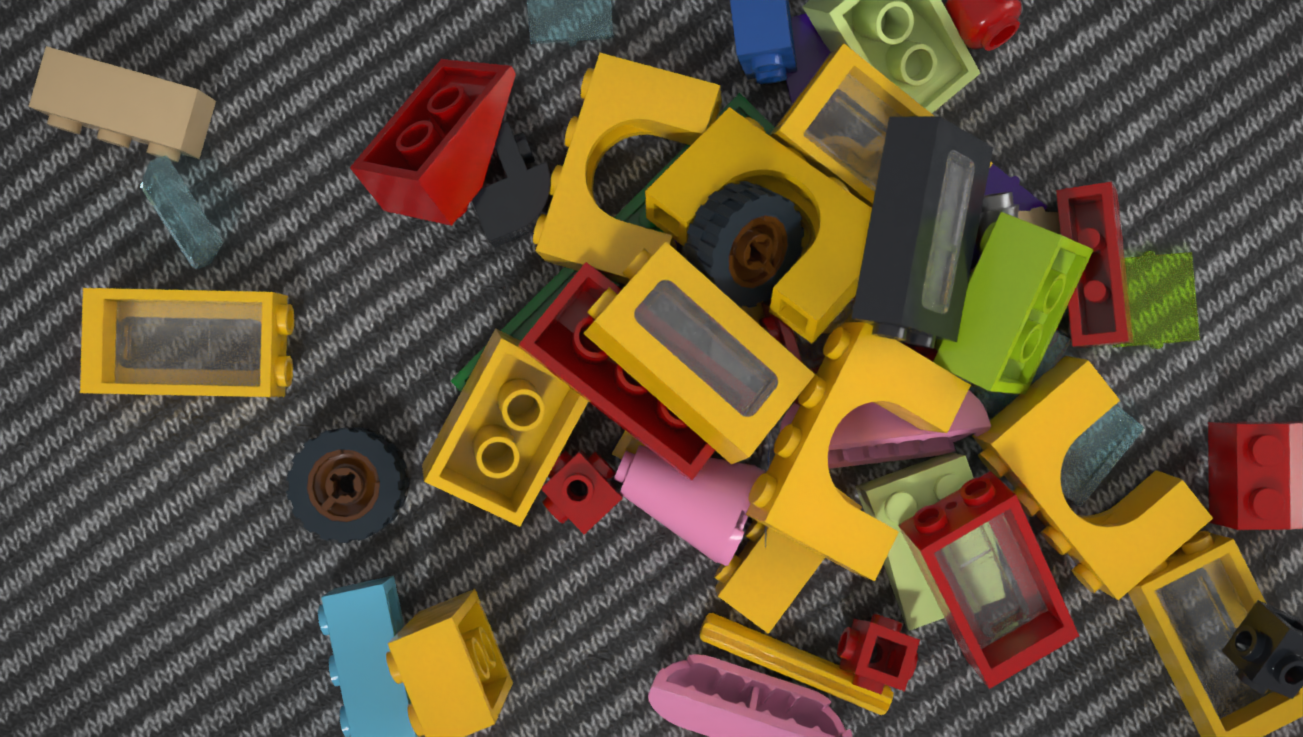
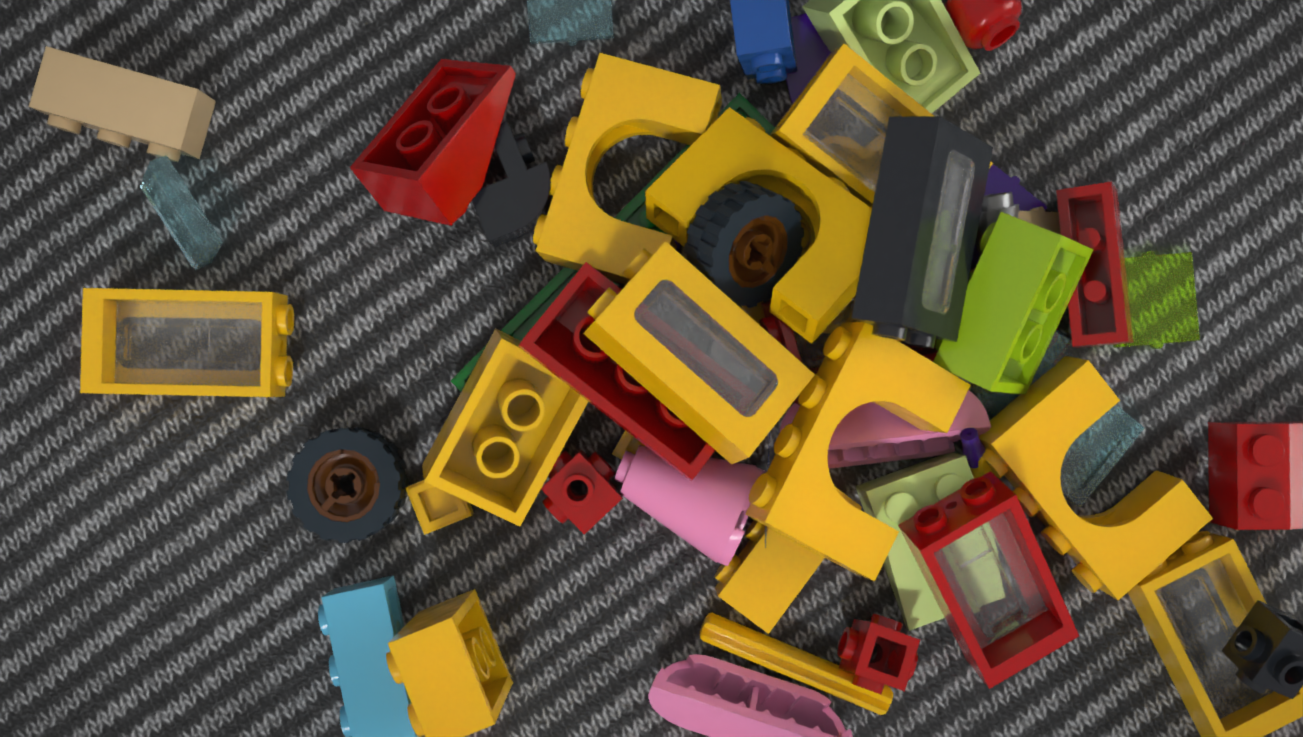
none -> yellow tile [405,480,474,535]
none -> dark purple piece [960,428,993,478]

